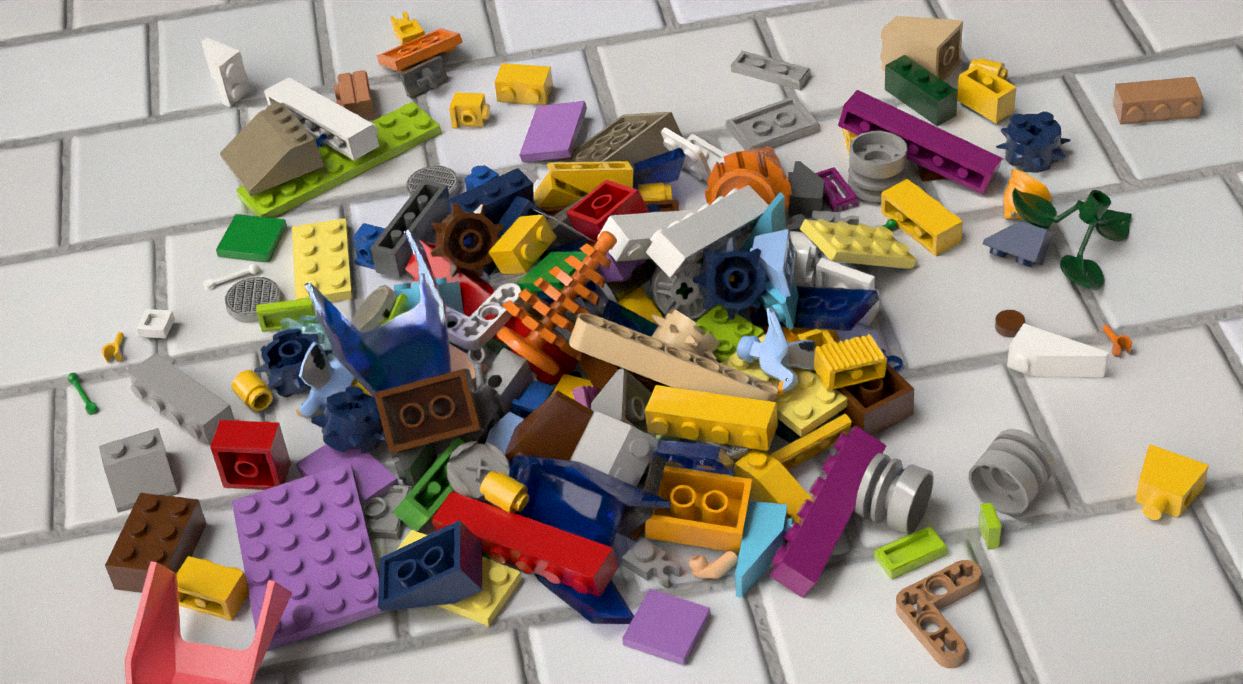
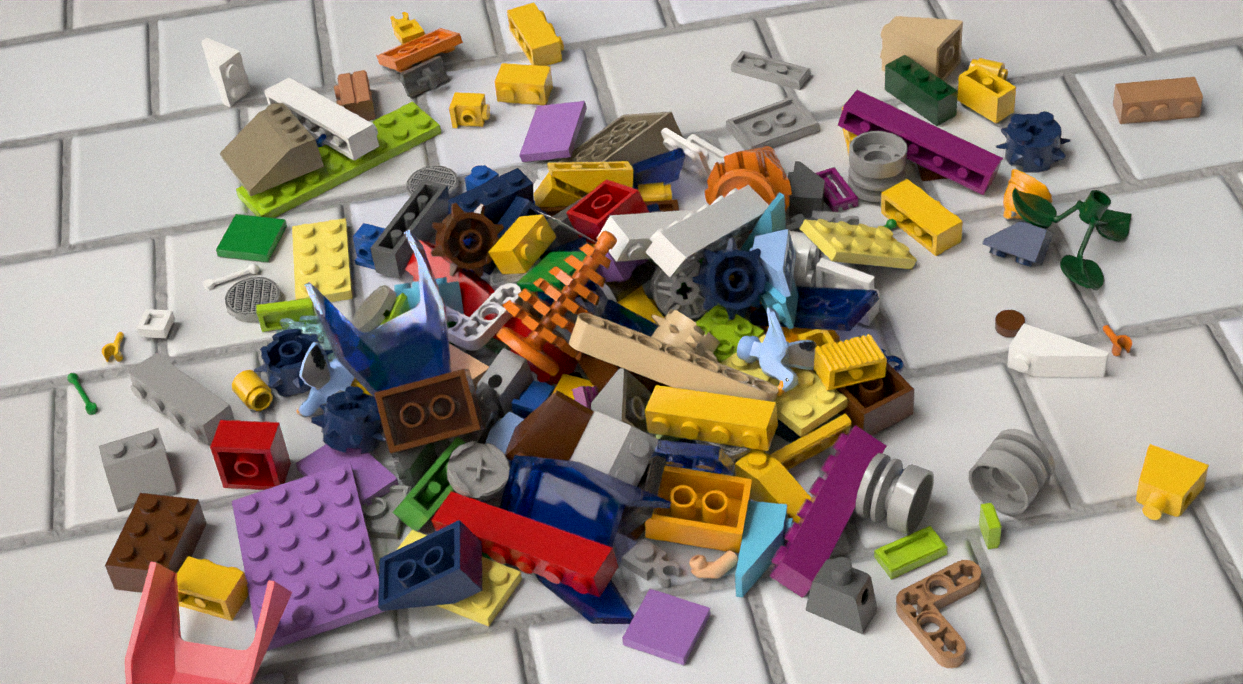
light grey hand [467,348,488,388] -> none
yellow brick [480,471,529,513] -> none
none -> yellow brick [507,2,564,66]
none -> dark grey torso [806,557,877,635]

